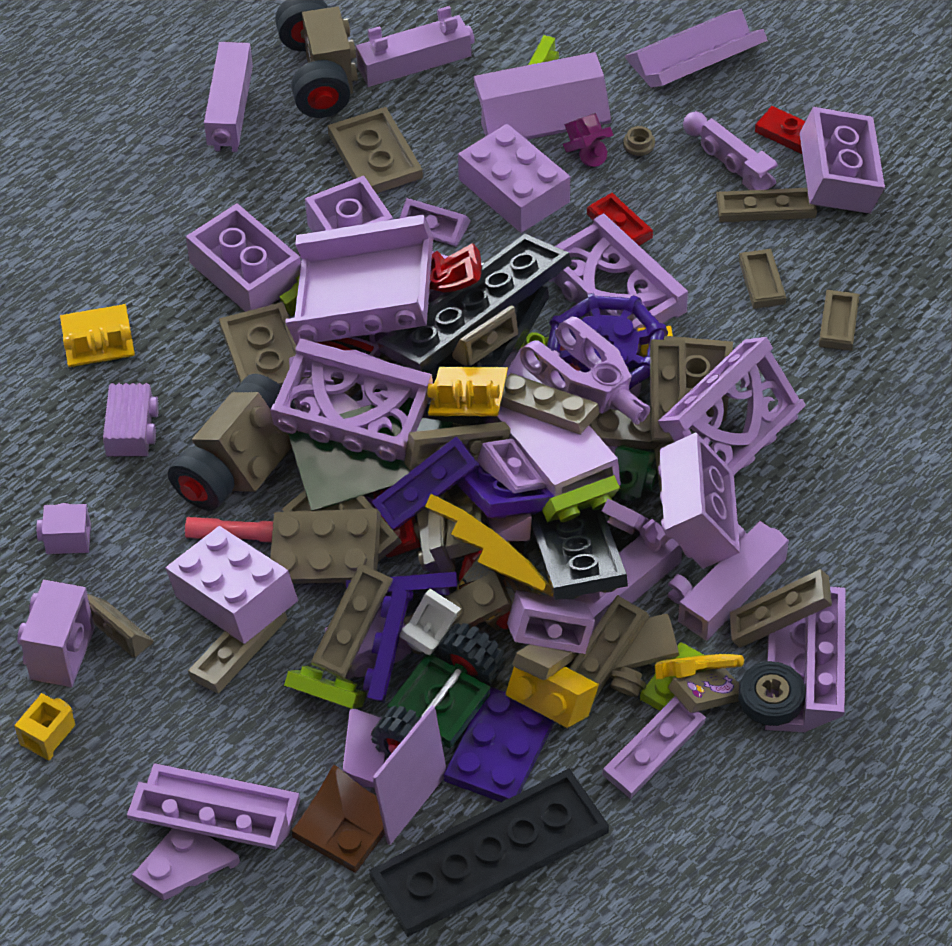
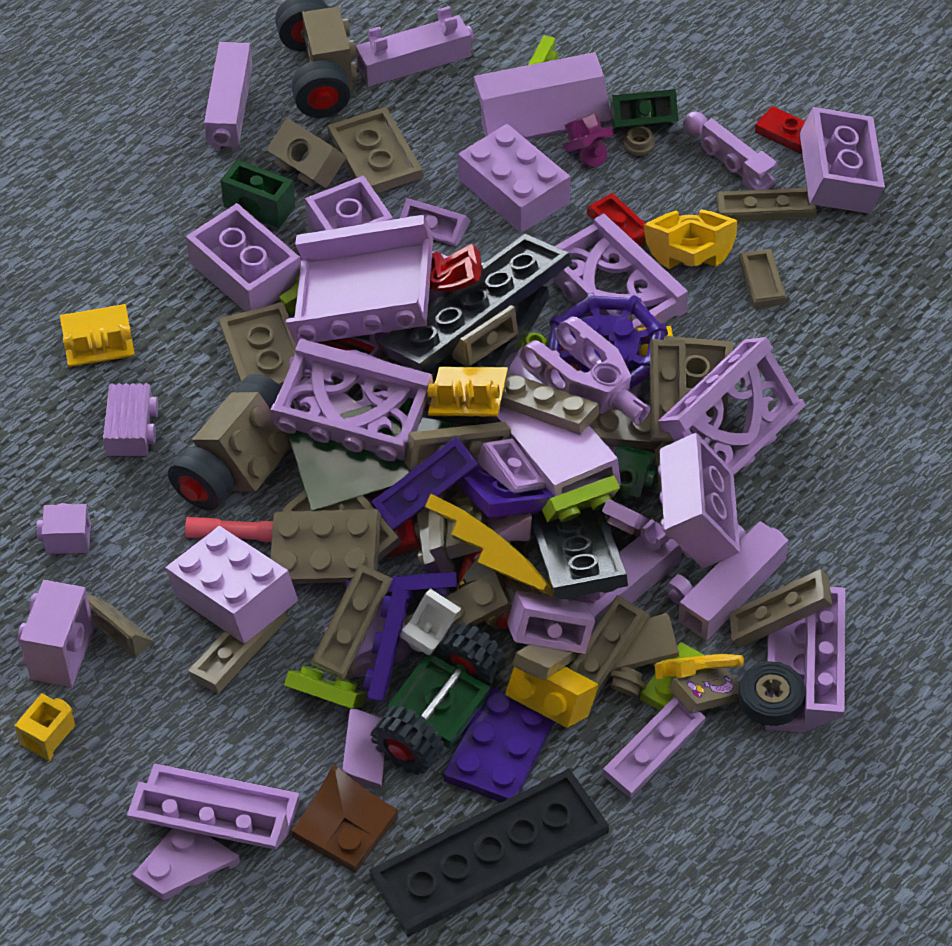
lavender piece [372,705,446,845] -> none
lavender slope [625,9,768,88] -> none
dark tan tile [819,290,860,351] -> none
none -> dark green brick [220,159,296,228]
none -> dark tan brick [267,118,347,188]
none -> dark green brick [609,89,679,130]
none -> yellow brick [644,209,737,269]

